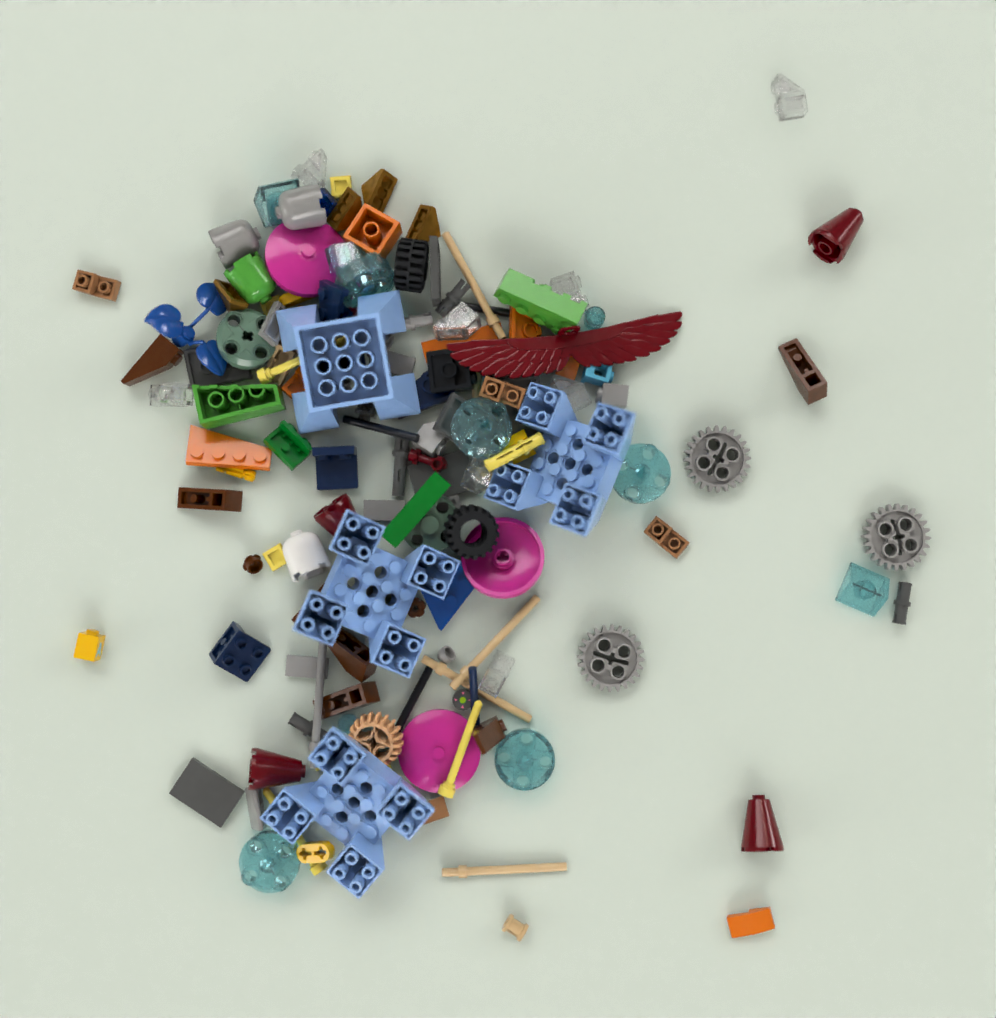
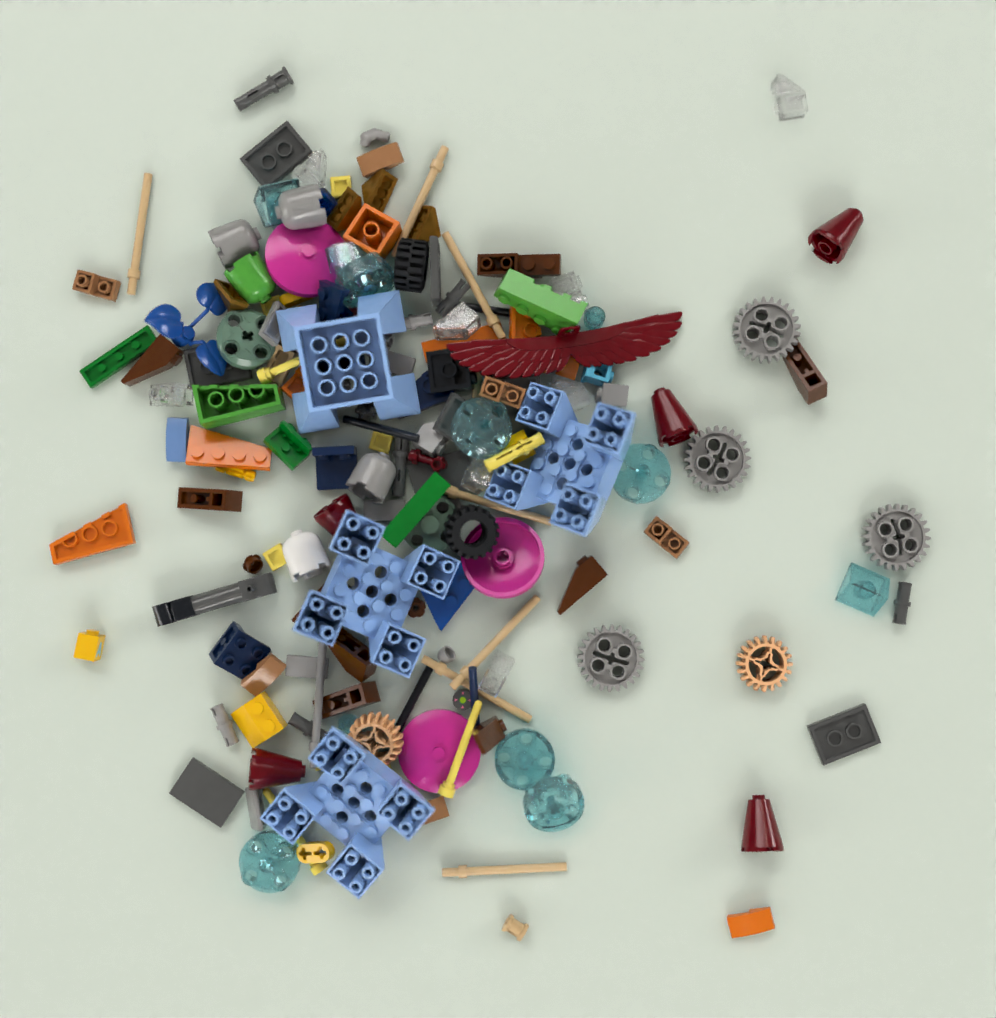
none -> orange wing [49,503,136,565]
none -> green tile [79,325,157,389]
none -> tan bar [127,173,153,295]
none -> dark grey piece [152,572,277,627]
none -> medium blue slope [166,417,190,462]
none -> light grey pin [210,703,239,747]
none -> yellow slope [230,691,288,748]
none -> dark grey pin [233,66,294,112]
none -> dark grey tile [240,121,314,192]
none -> medium nougat slope [241,653,286,697]
none -> light grey cylinder [345,452,396,505]
none -> medium nougat slope [356,142,405,178]
none -> light grey arm [360,128,390,147]
none -> light yellow tile [369,431,394,454]
none -> tan bar [391,145,449,258]
none -> tan bar [444,486,551,526]
none -> reddish brown slope [477,253,561,279]
none -> clear light blue piece [523,774,584,832]
none -> reddish brown slope [557,555,608,615]
none -> dark red cone [651,387,699,447]
none -> light grey gear [732,297,801,364]
none -> light nougat gear [735,635,793,692]
none -> dark grey tile [807,703,881,766]

